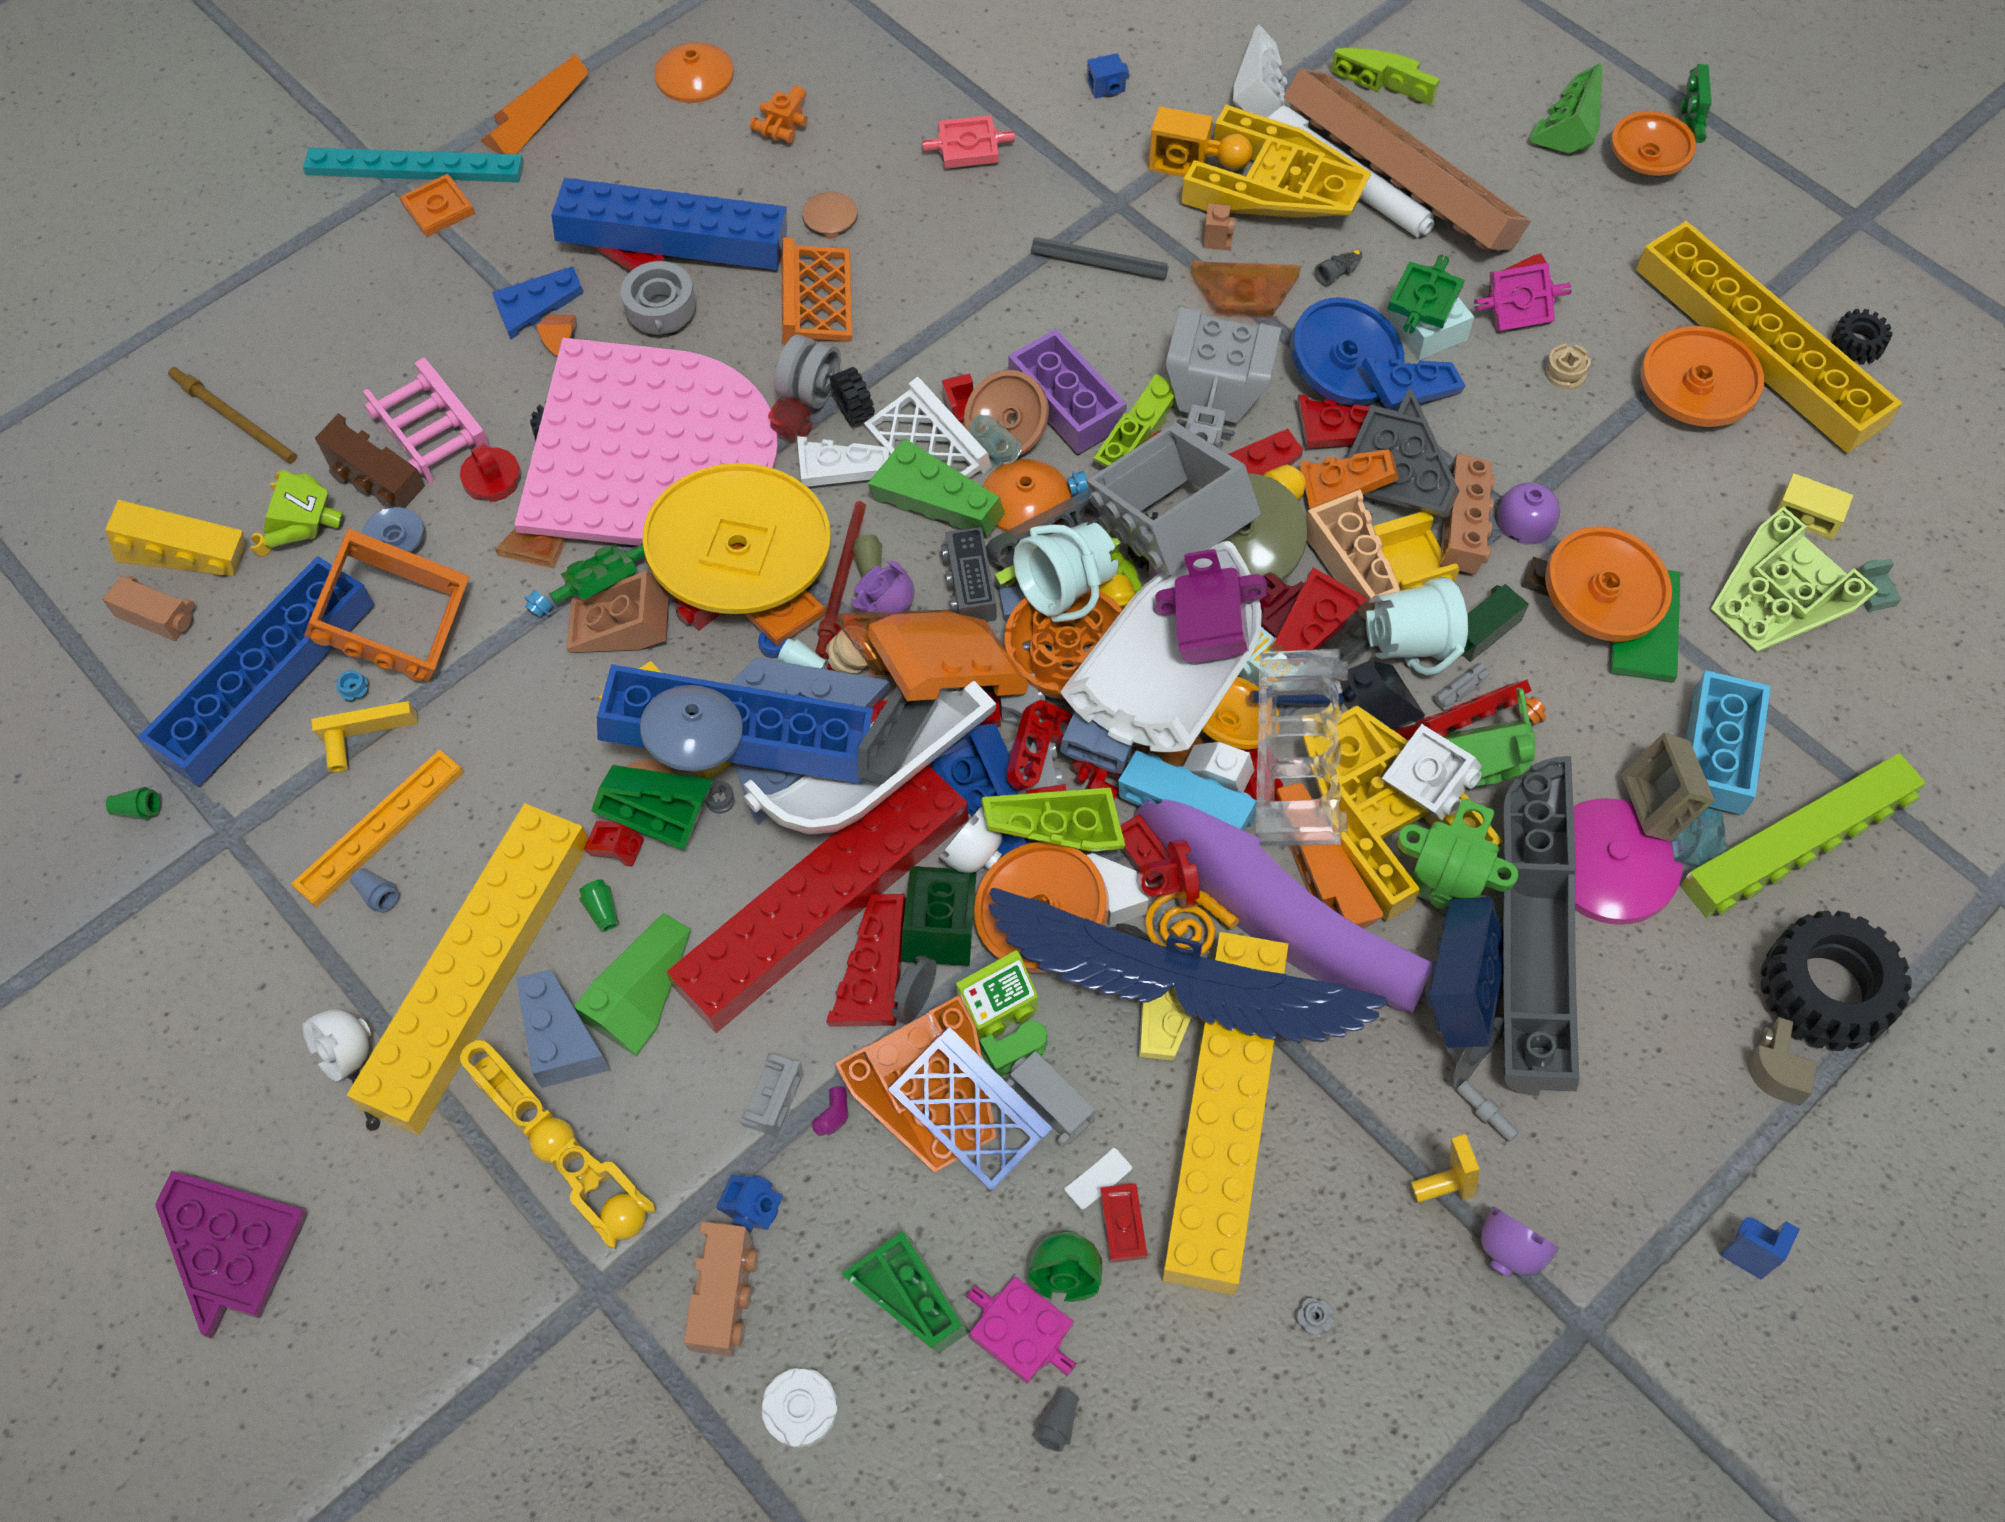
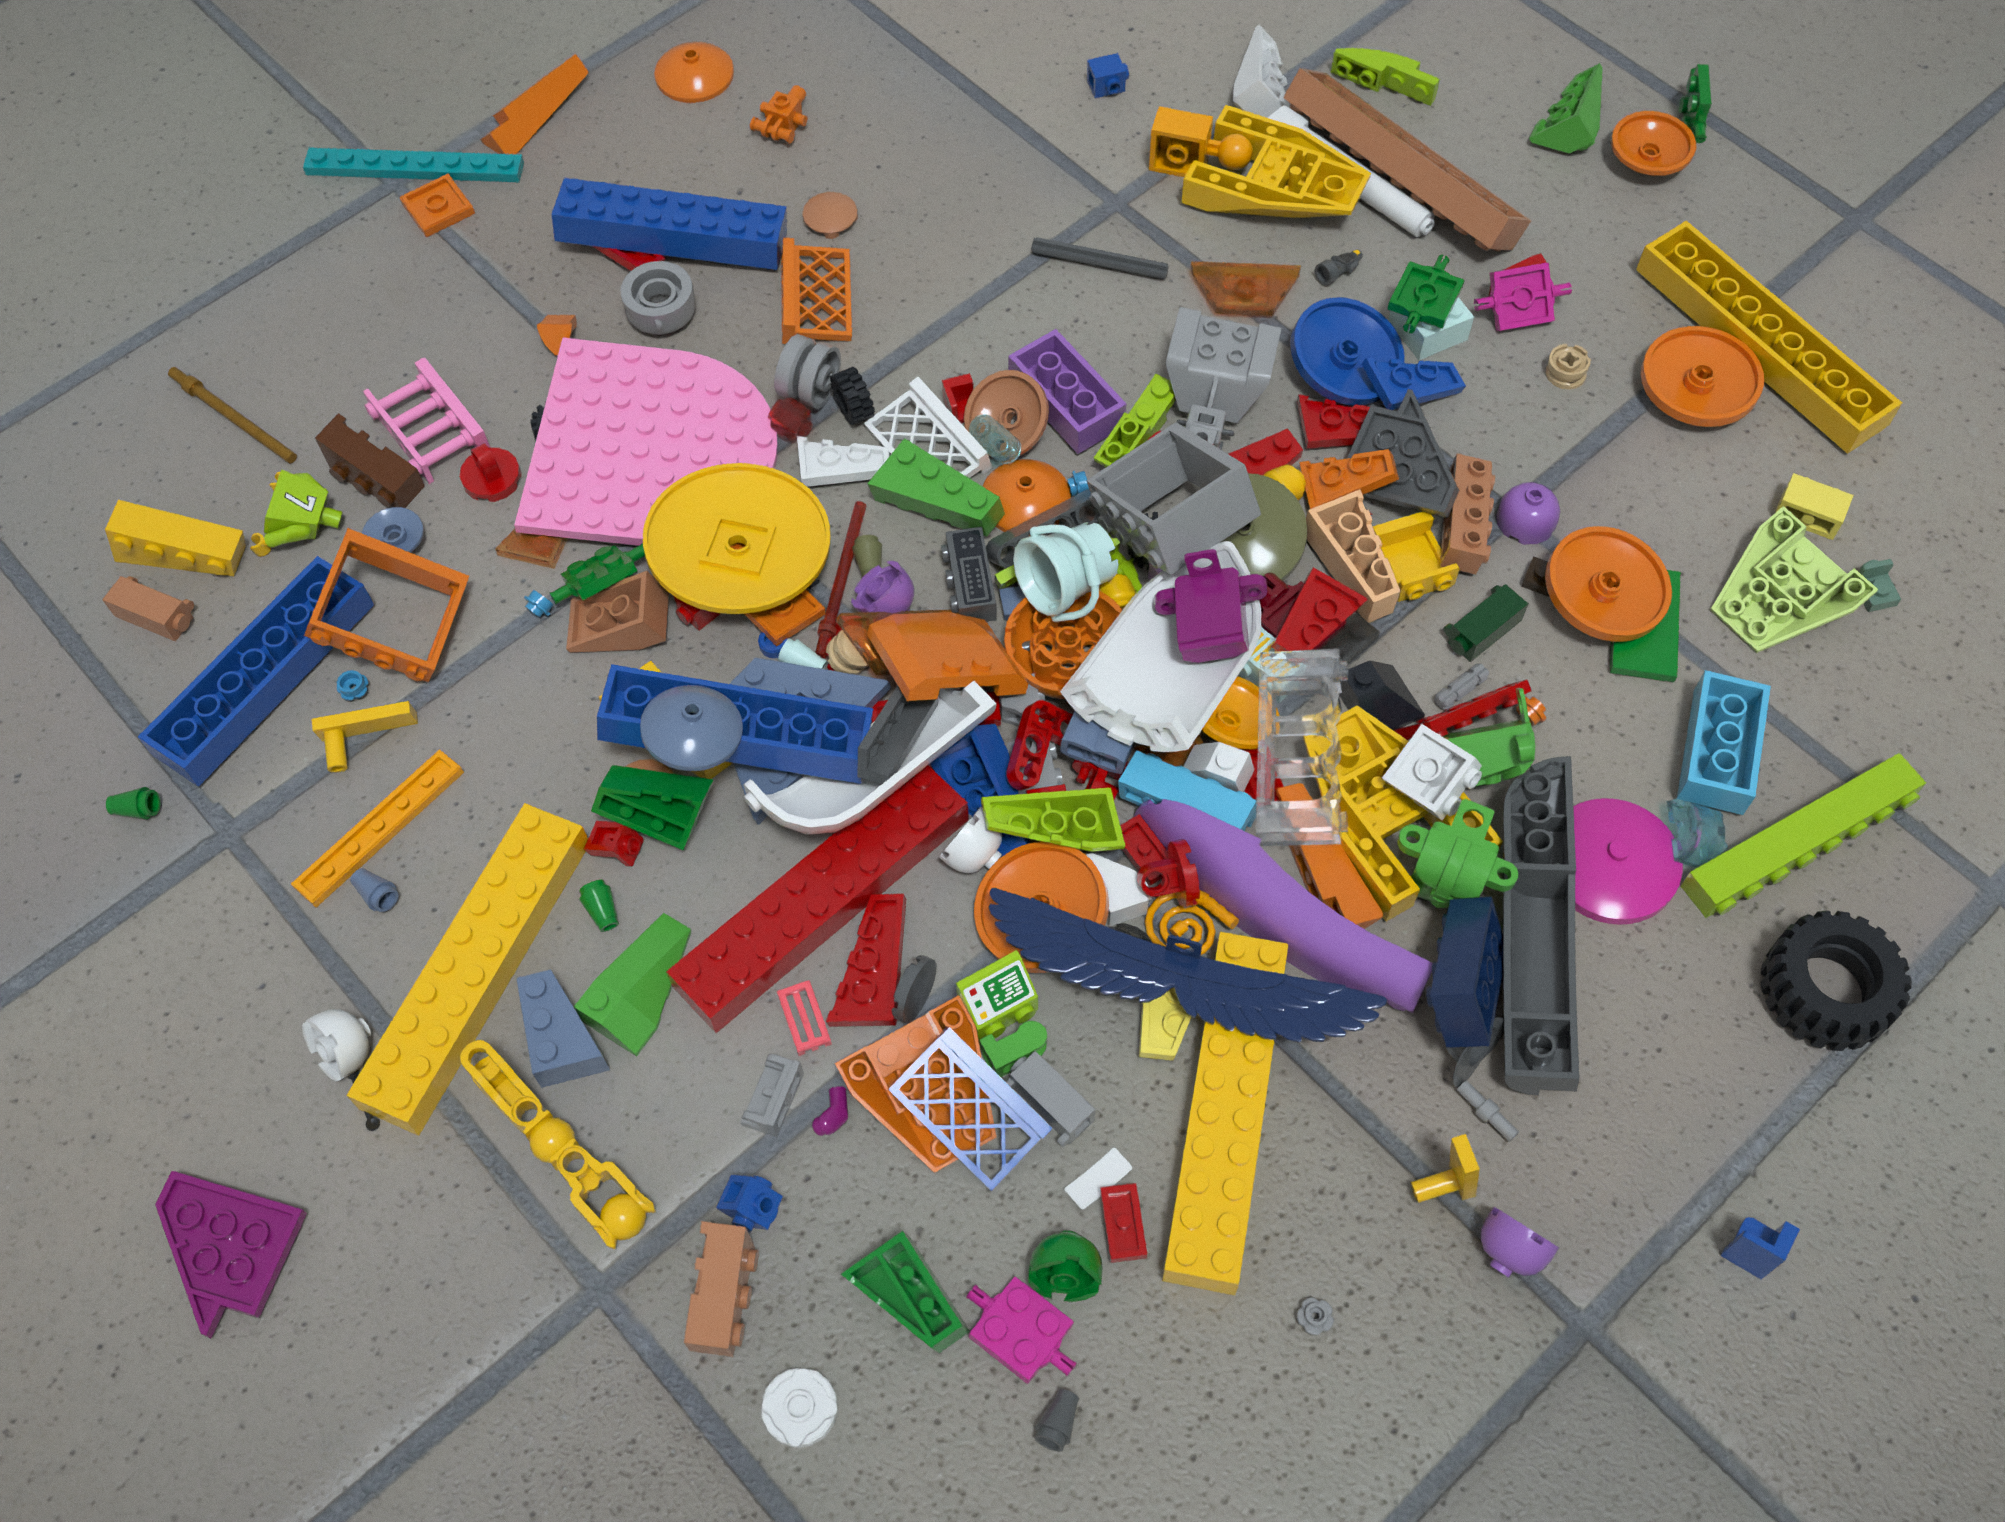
blue wing [492,266,583,340] -> none
dark grey bush [705,780,735,814] -> none
dark green slope [901,866,977,966] -> none
coral plate [922,115,1015,168] -> none
nougat brick [1203,203,1235,251] -> none
dark blue bar [1249,691,1344,706] -> none
light aqua piece [1366,577,1468,676] -> none
dark tan window [1621,733,1715,842] -> none
dark tan brick [1748,1017,1817,1106] -> none
black tyre [1831,309,1892,365] -> none
none -> coral tile [777,980,832,1056]

